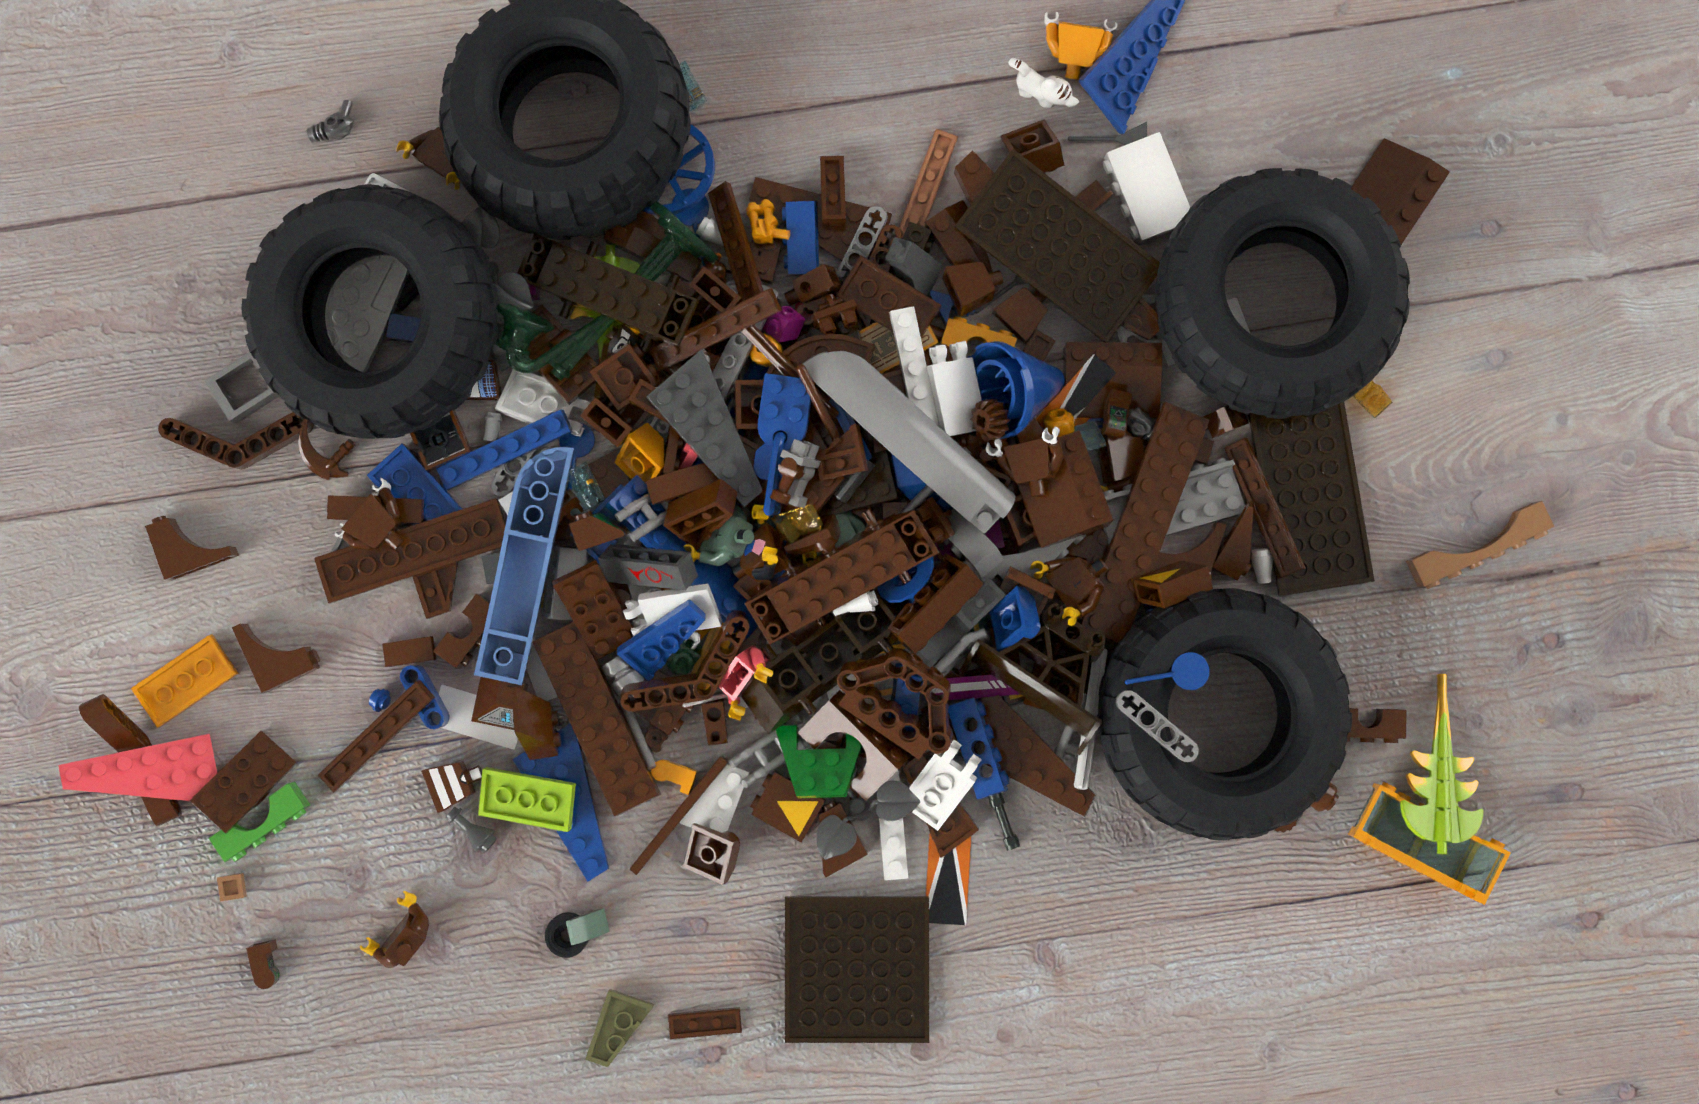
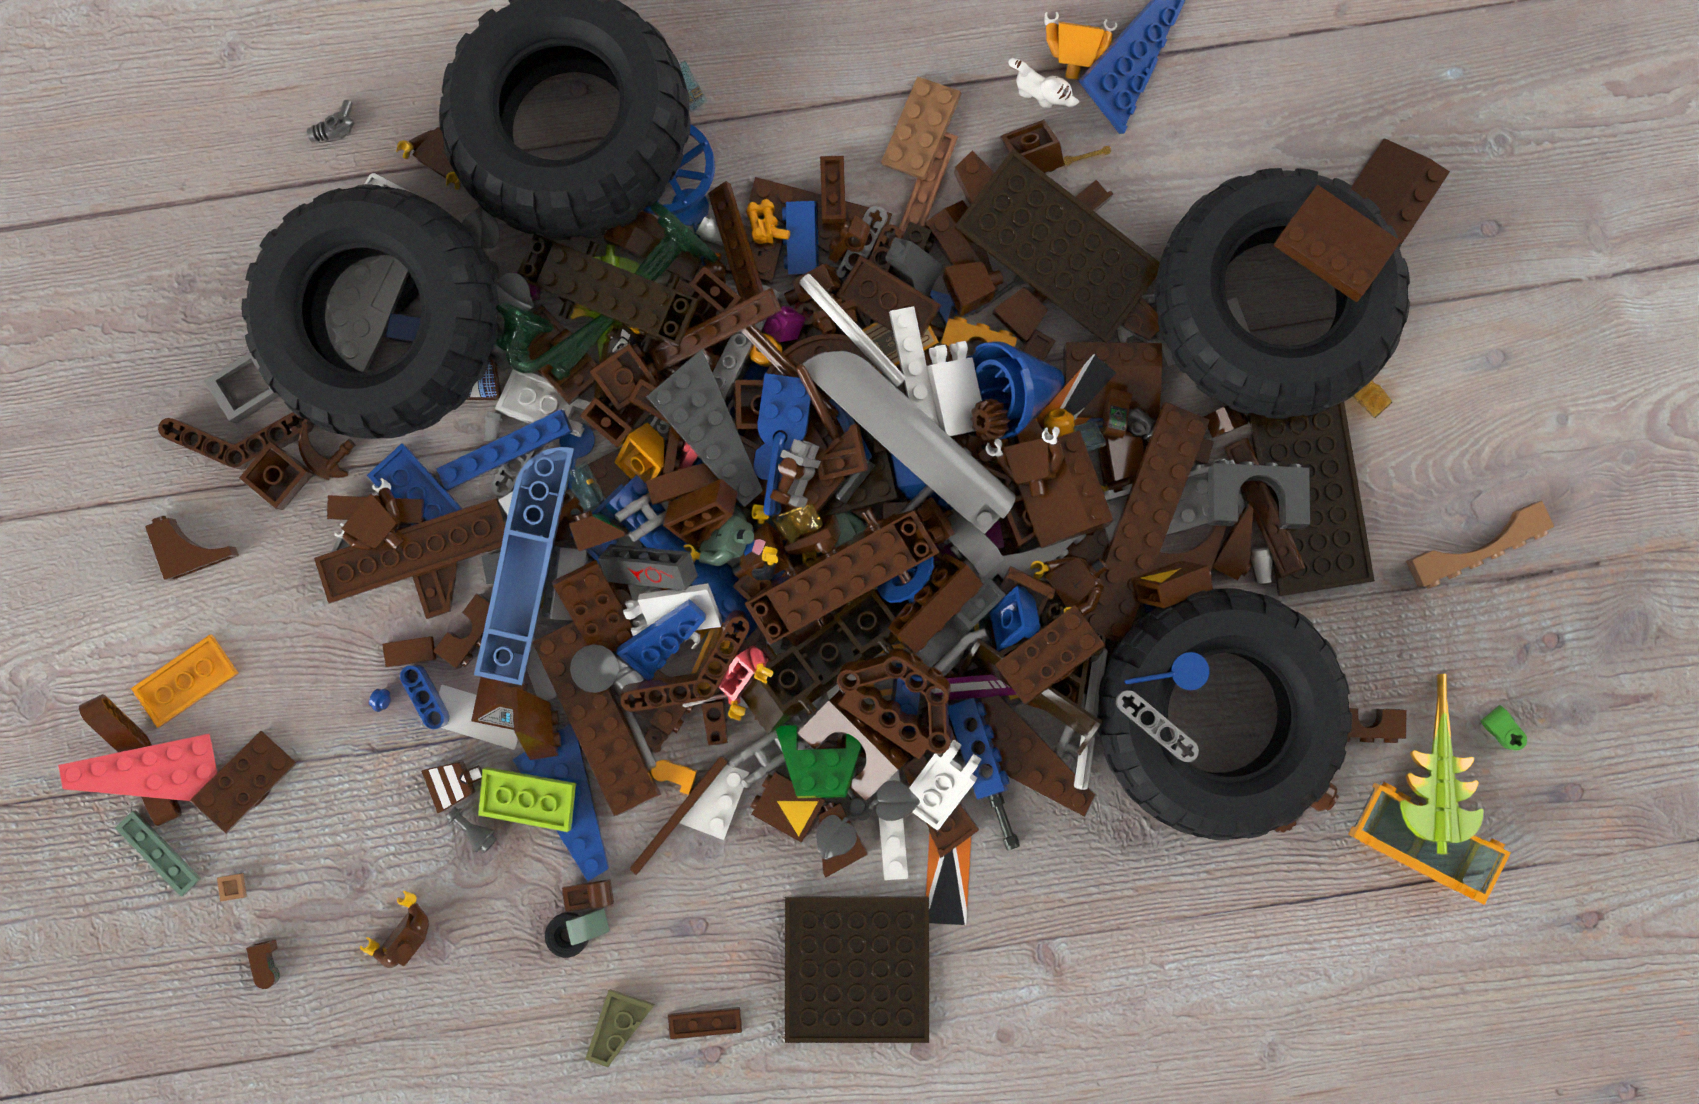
bright green arch [208,782,311,862] -> none
reddish brown arch [232,624,320,693] -> none
reddish brown tile [318,680,435,793] -> none
black piece [410,410,472,472] -> none
clear green brick [665,639,702,675] -> none
reddish brown slope [682,823,740,885] -> none
white cone [833,591,878,616] -> none
dark grey piece [1068,122,1147,145] -> none
white panel [1102,132,1190,244] -> none
none -> sand green plate [115,810,201,897]
none -> reddish brown slope [239,441,314,510]
none -> reddish brown plate [562,879,614,912]
none -> dark grey dish [570,644,619,693]
none -> white axle [800,274,905,387]
none -> reddish brown plate [828,215,870,263]
none -> medium nougat plate [881,76,962,180]
none -> reddish brown plate [995,605,1105,705]
none -> clear yellow hinge [1063,146,1111,166]
none -> dark grey arch [1208,460,1310,530]
none -> reddish brown slope [1274,185,1401,302]
none -> bright green piece [1481,705,1527,751]

